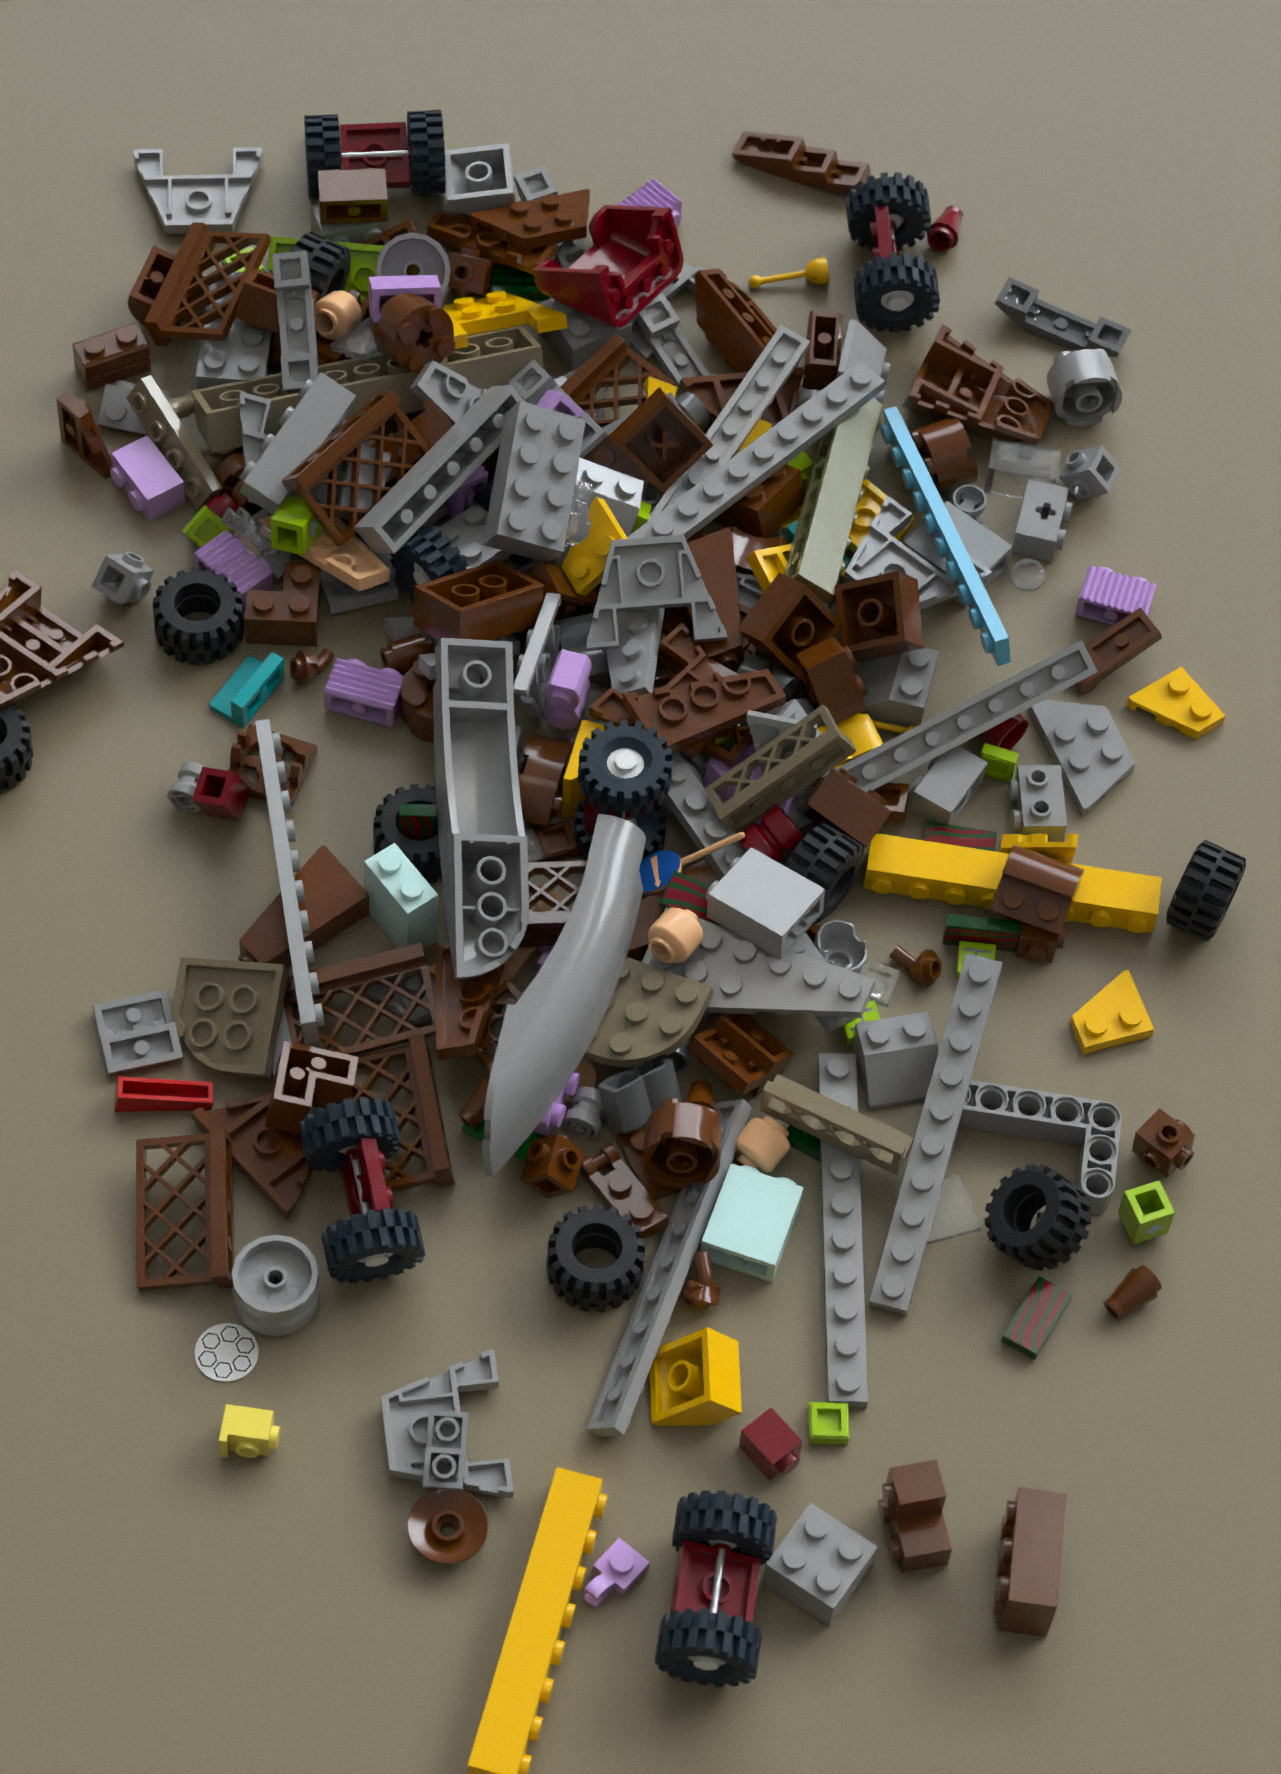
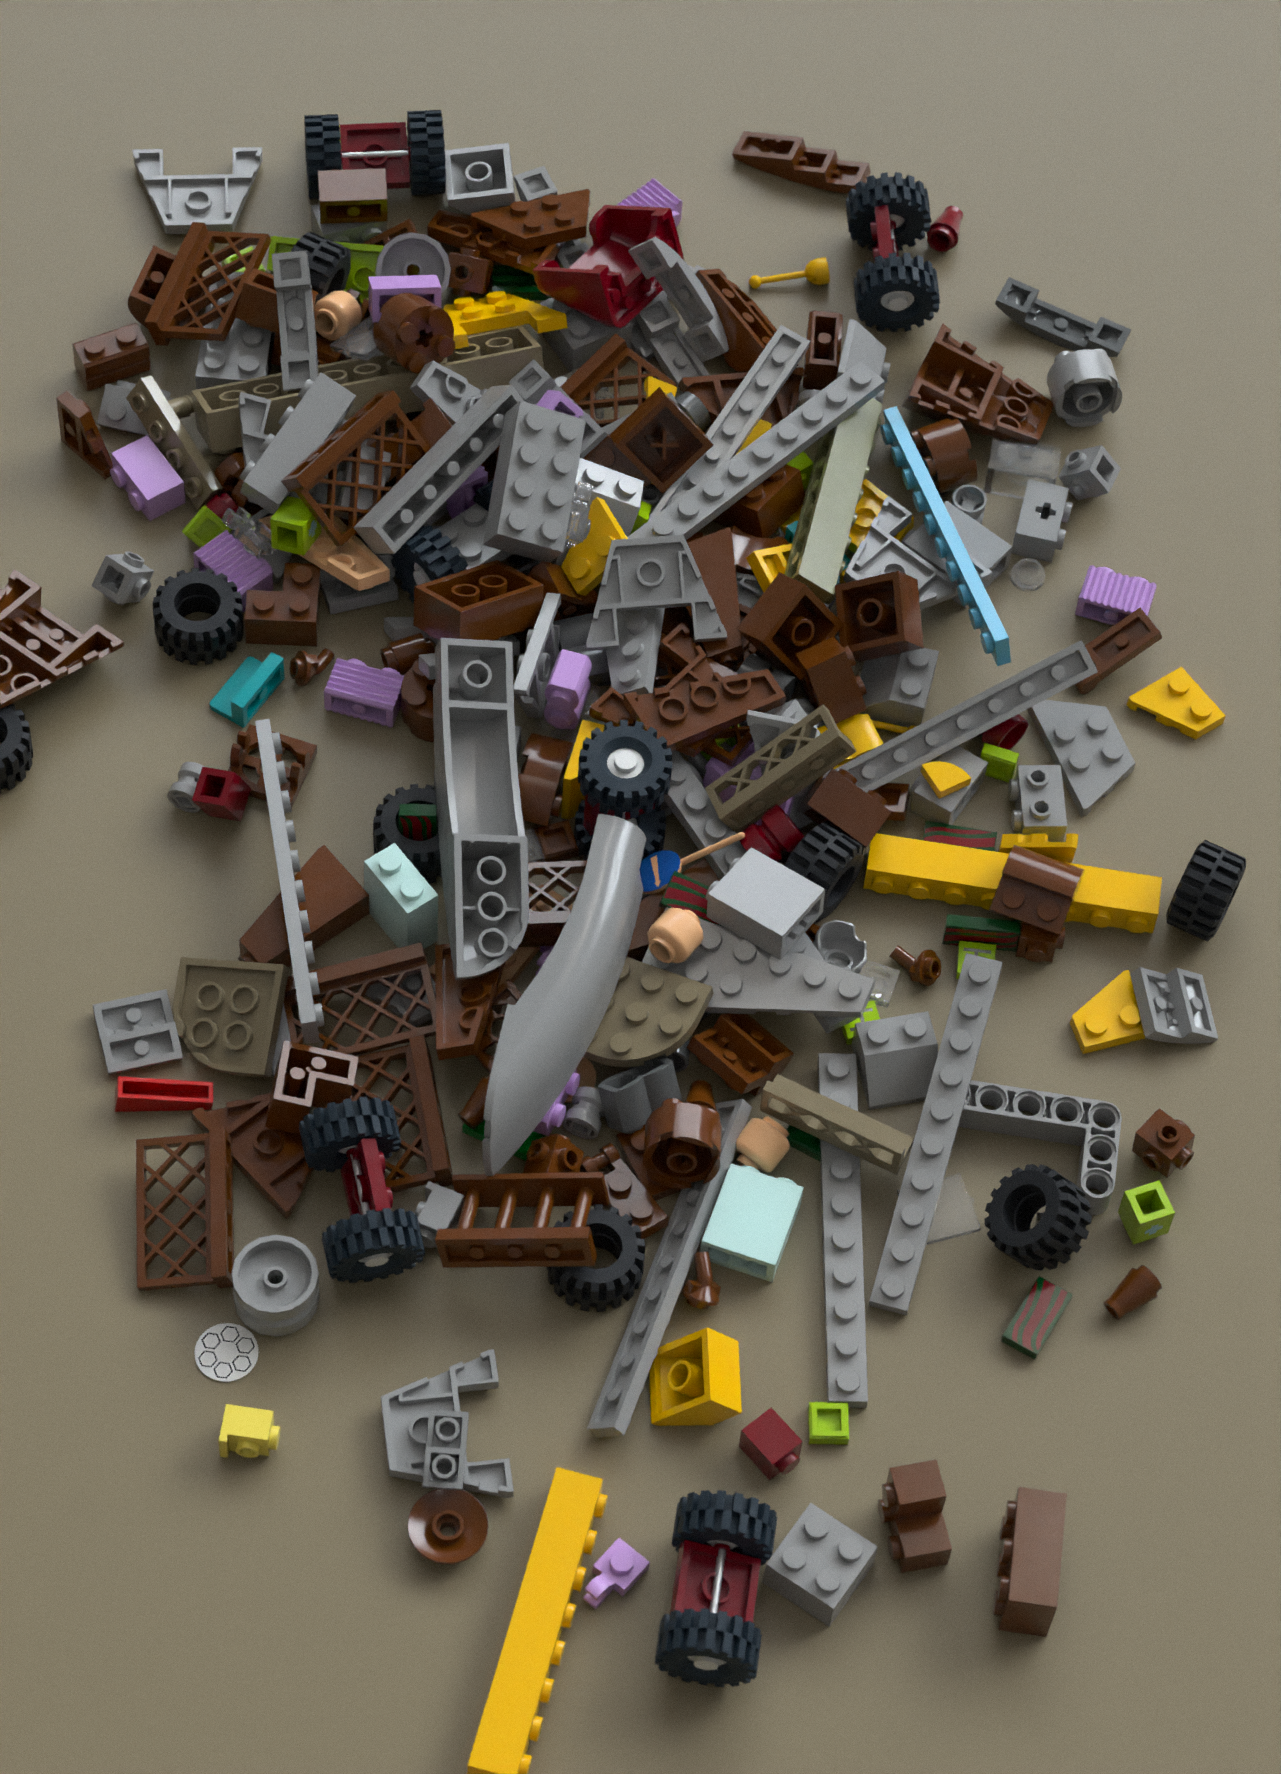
none -> light grey brick [414,1181,464,1248]
none -> reddish brown fence [435,1172,610,1268]
none -> light grey slope [628,237,729,363]
none -> yellow tile [920,761,971,799]
none -> light grey slope [1130,967,1218,1044]

